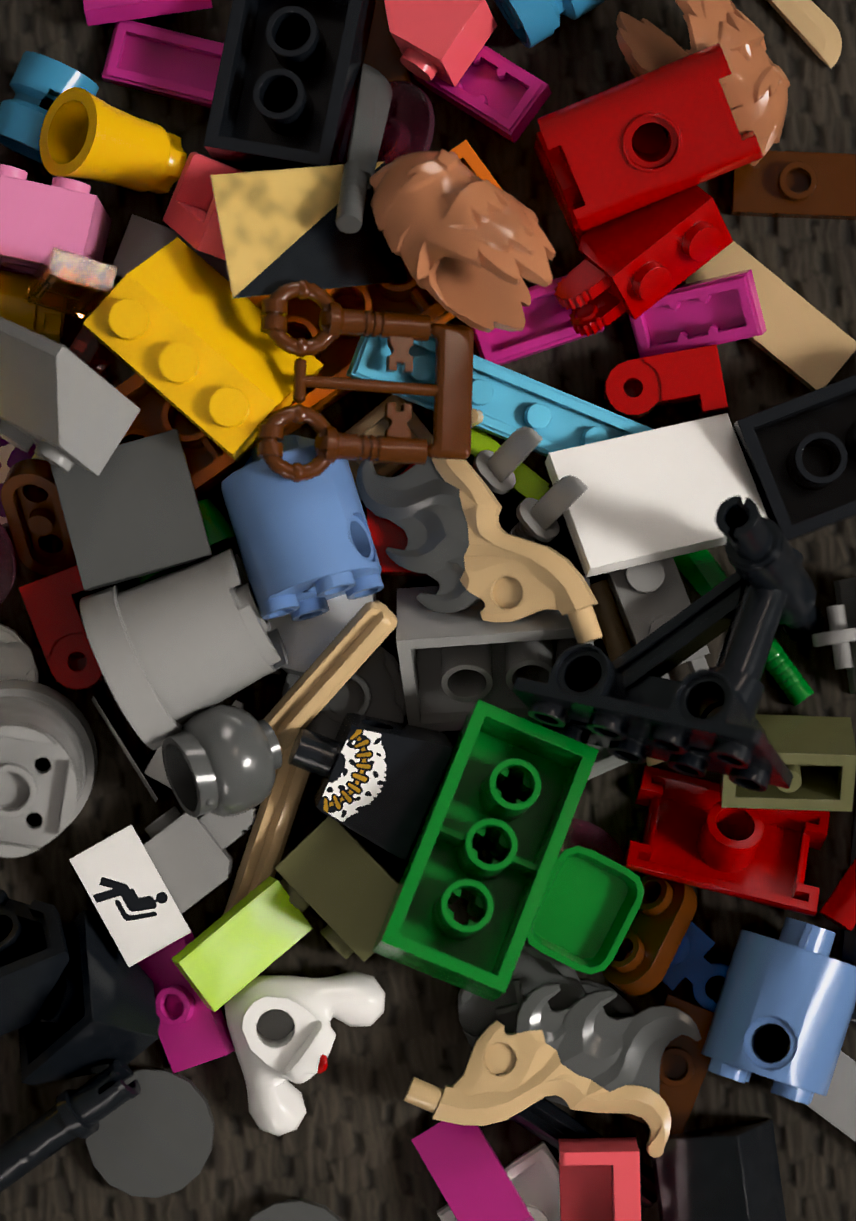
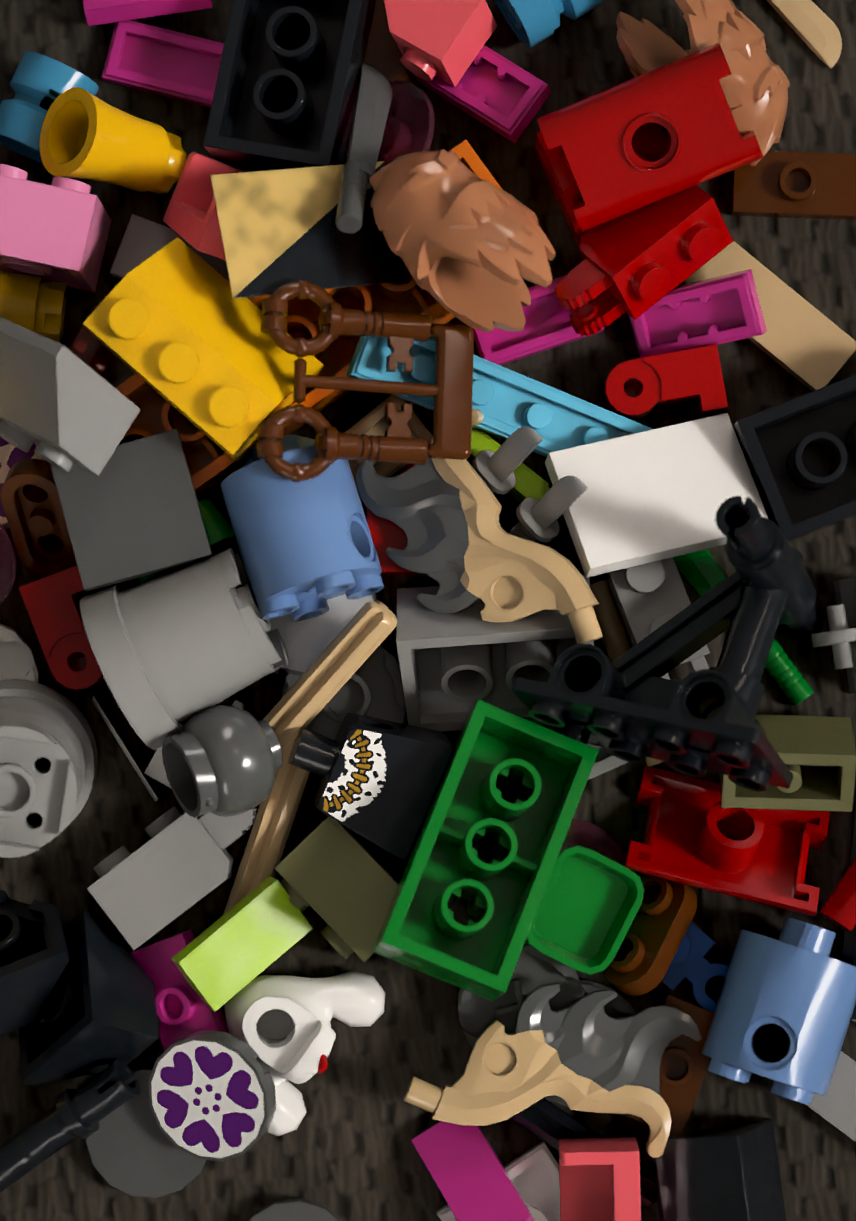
clear orange tile [24,247,118,319] -> none
white sticker [69,824,191,967] -> none
none -> tile [148,1030,276,1161]

